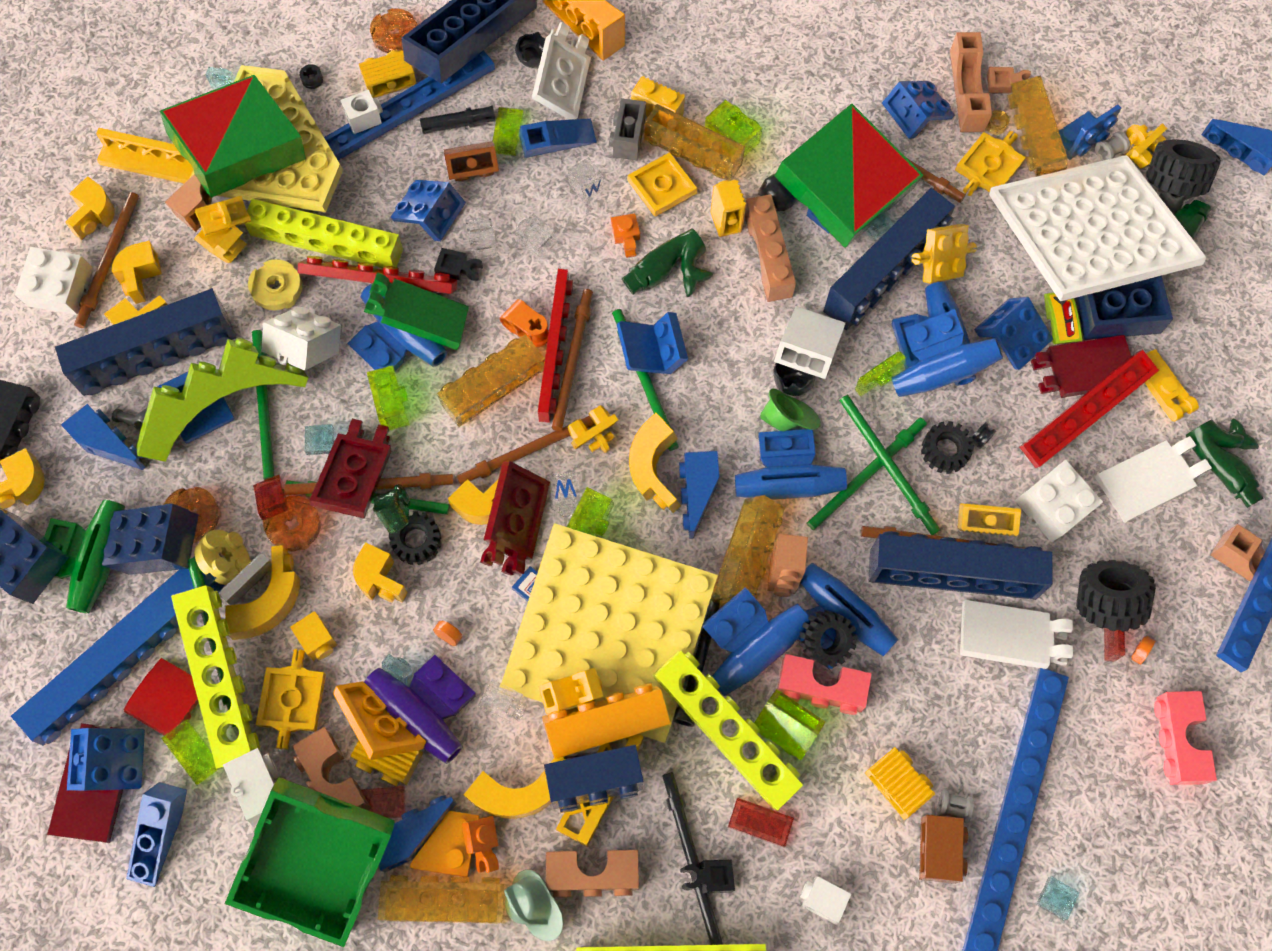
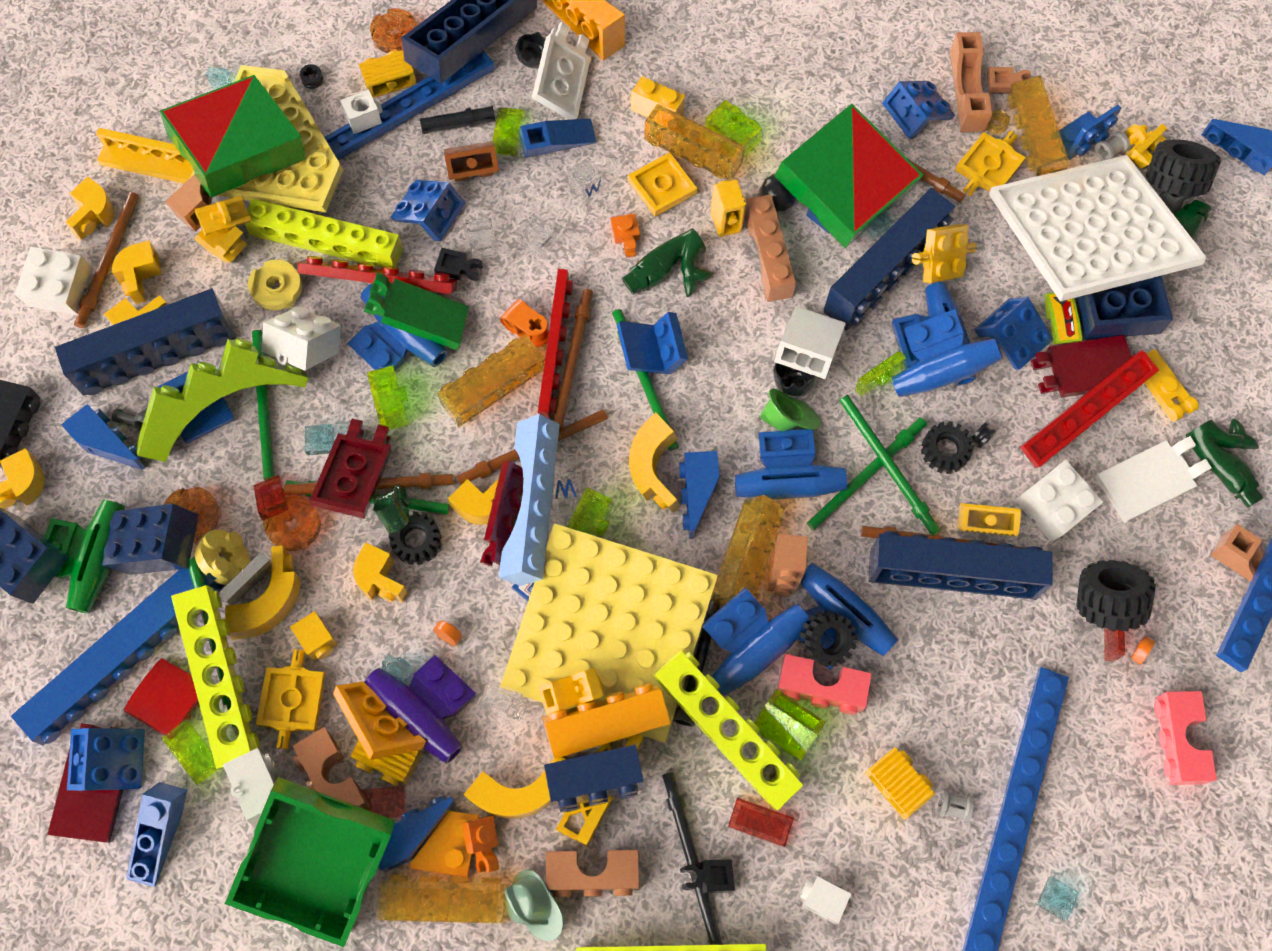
yellow hips [567,405,619,453] -> none
flat silver brick [609,98,646,161] -> none
dark orange brick [919,815,968,884] -> none
white tile [960,600,1073,669] -> none
none -> light blue arch [499,414,560,586]

